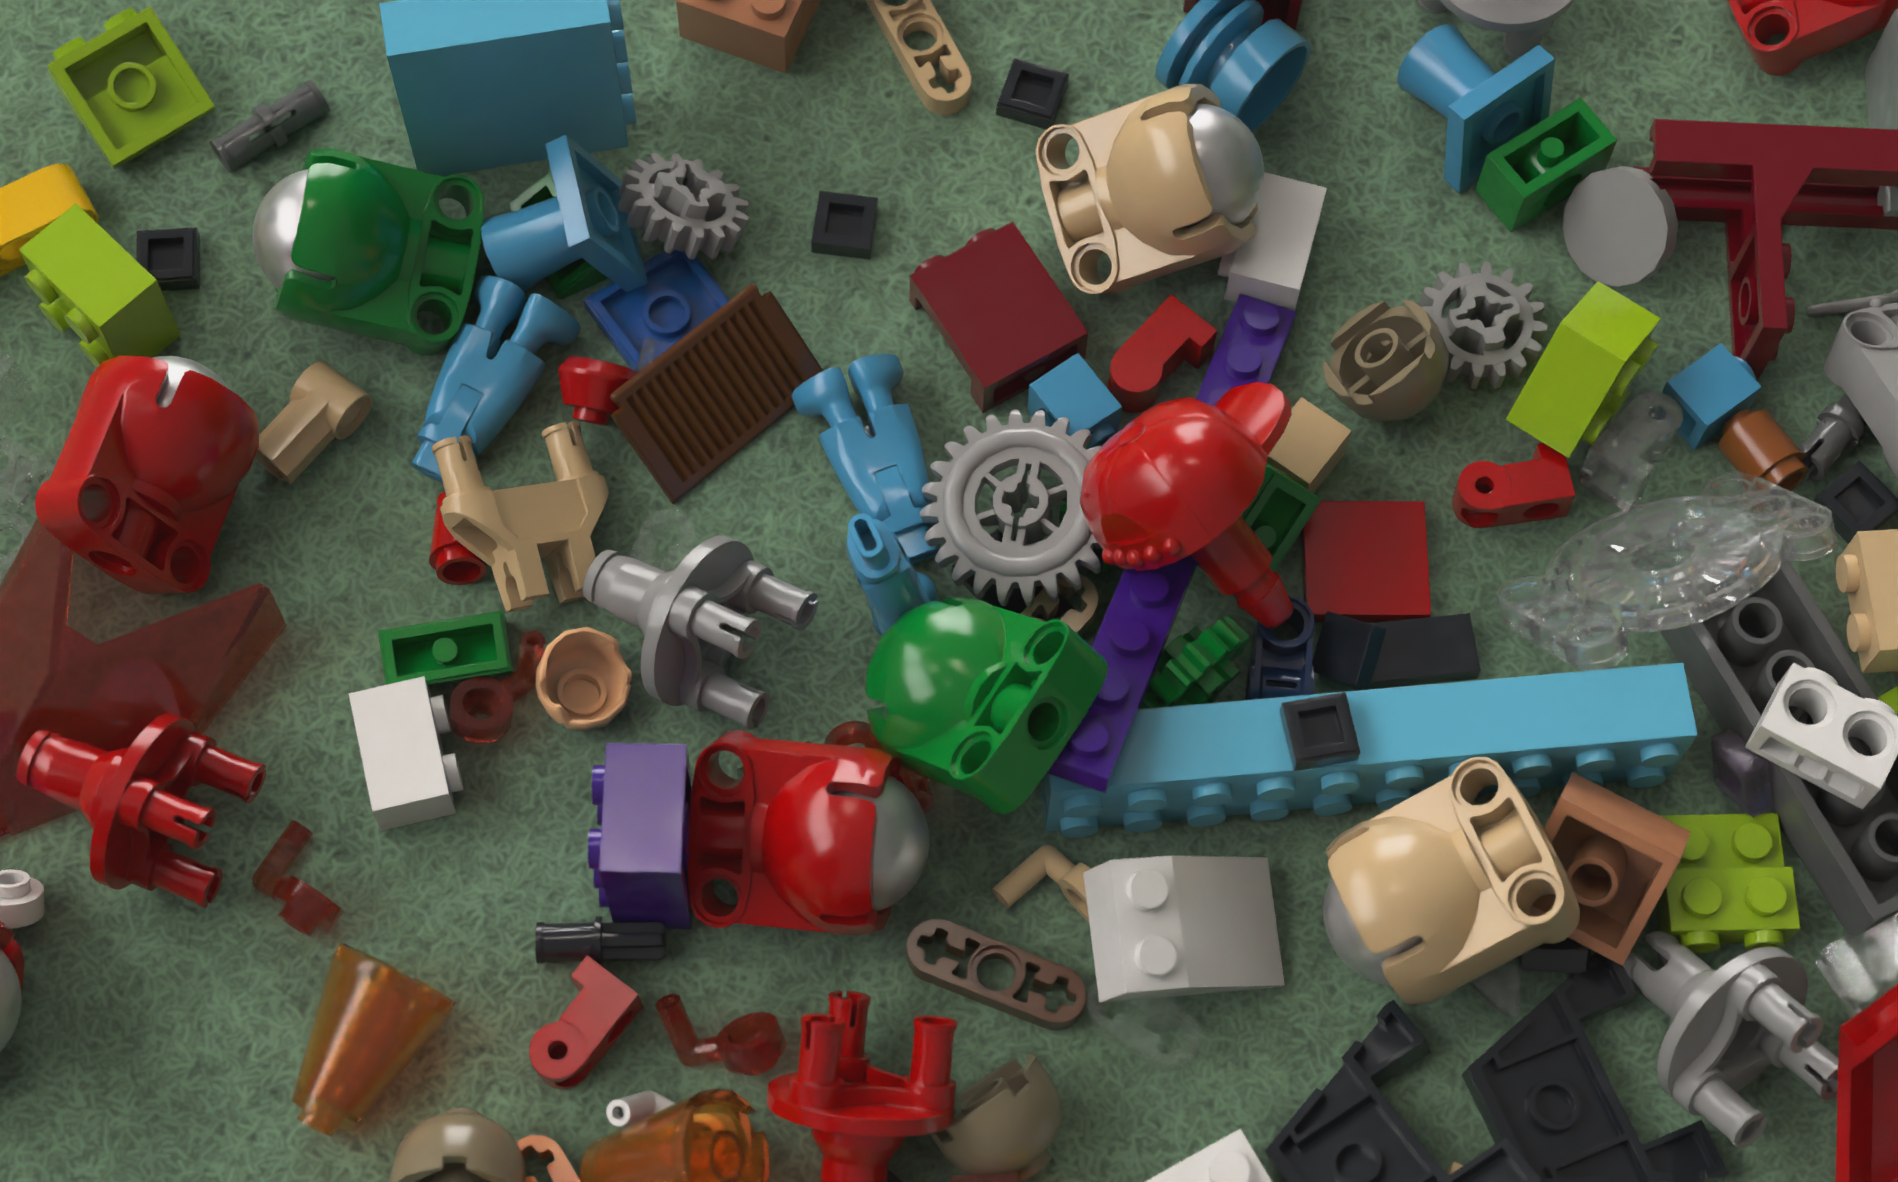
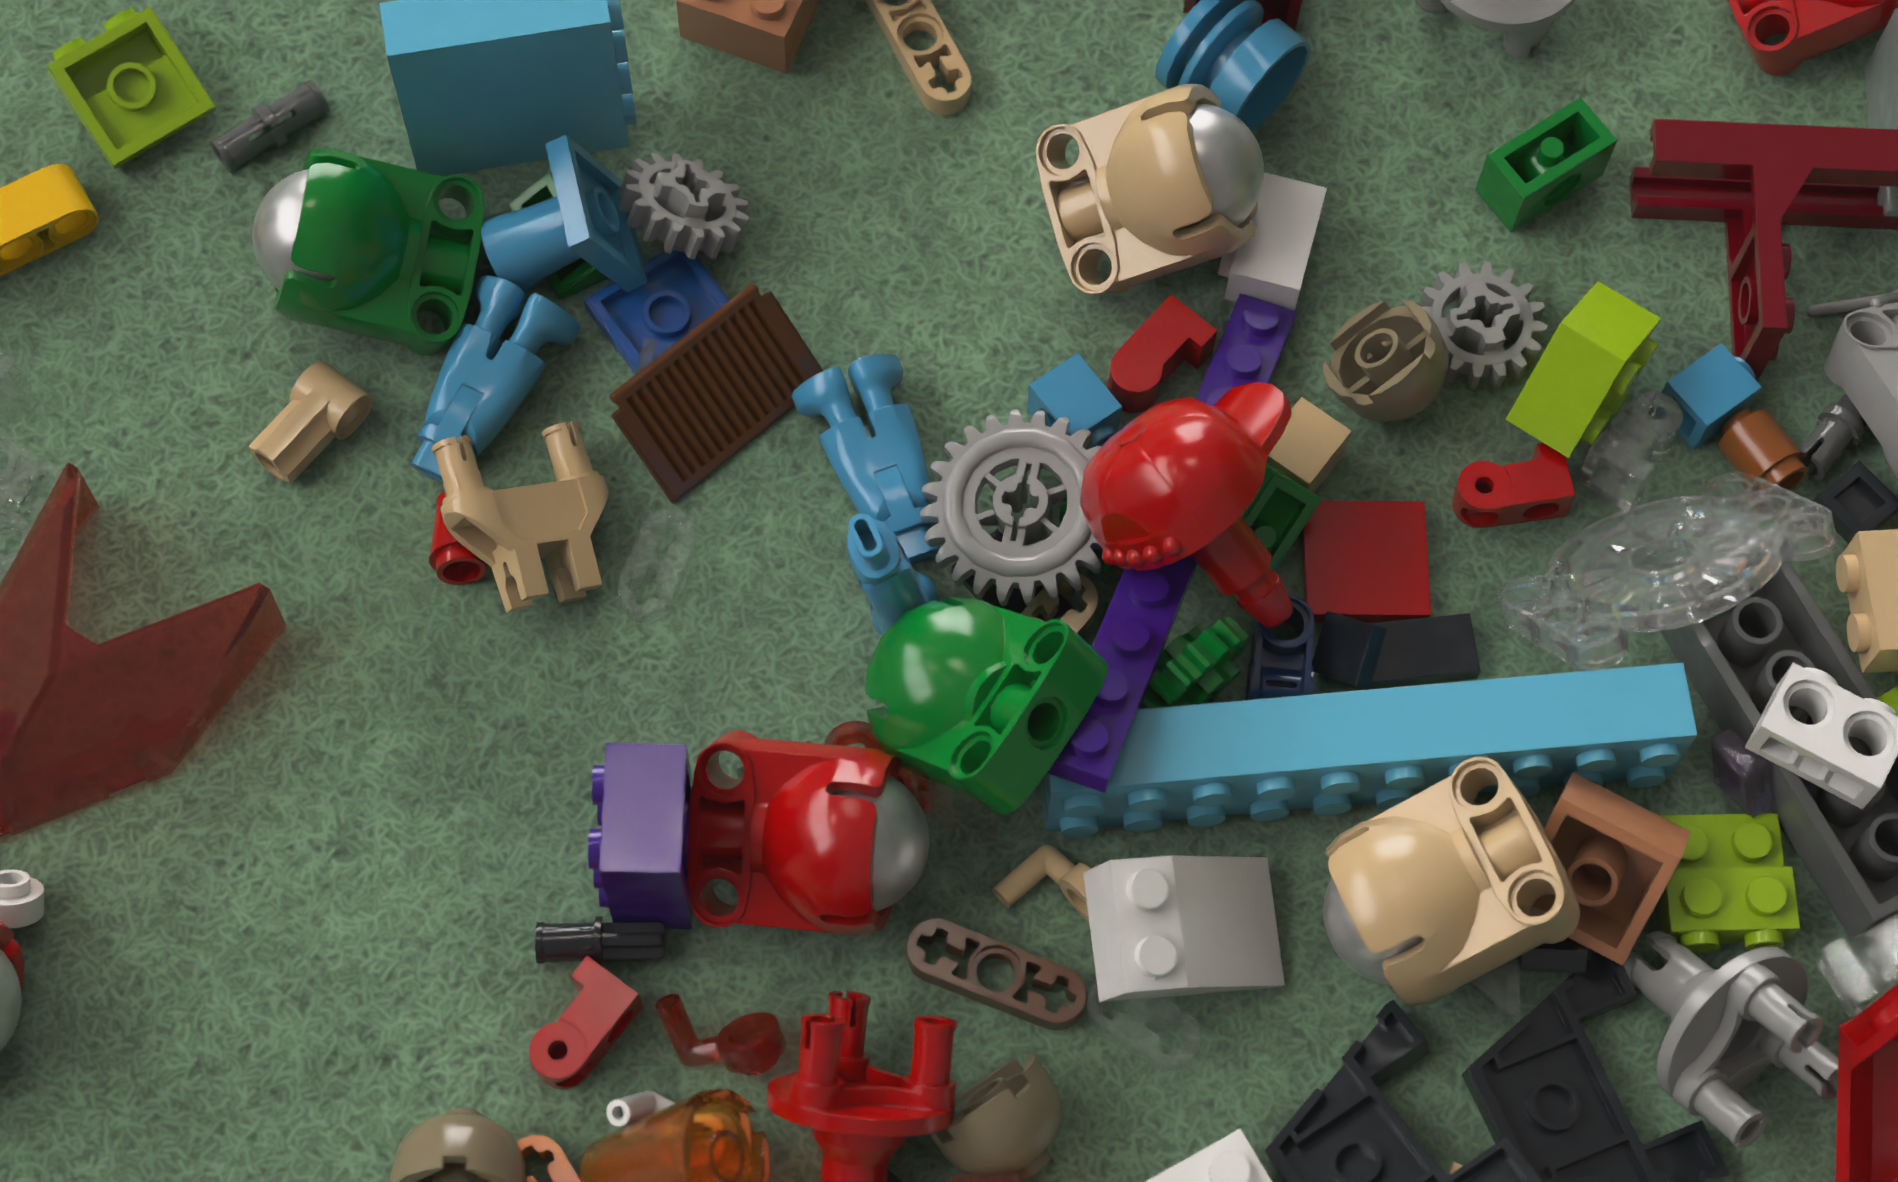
red piece [16,713,266,908] -> none
lime brick [19,203,181,368] -> none
red piece [35,355,259,594] -> none
black tile [136,227,200,291] -> none
clear red plate [252,820,344,937] -> none
clear orange cone [292,943,456,1136] -> none
white brick [349,676,464,831] -> none
green slope [378,610,513,687] -> none
clear red plate [449,631,546,744] -> none
light nougat hair [535,627,632,732] -> none
red cone [558,356,636,426] -> none
light grey piece [583,535,818,730] -> none
black tile [811,191,878,260] -> none
dark red panel [909,222,1088,413] -> none
black tile [996,58,1069,129] -> none
black tile [1279,692,1361,771] -> none
dark azure plant [1397,24,1555,194] -> none
light grey tile [1562,166,1678,287] -> none

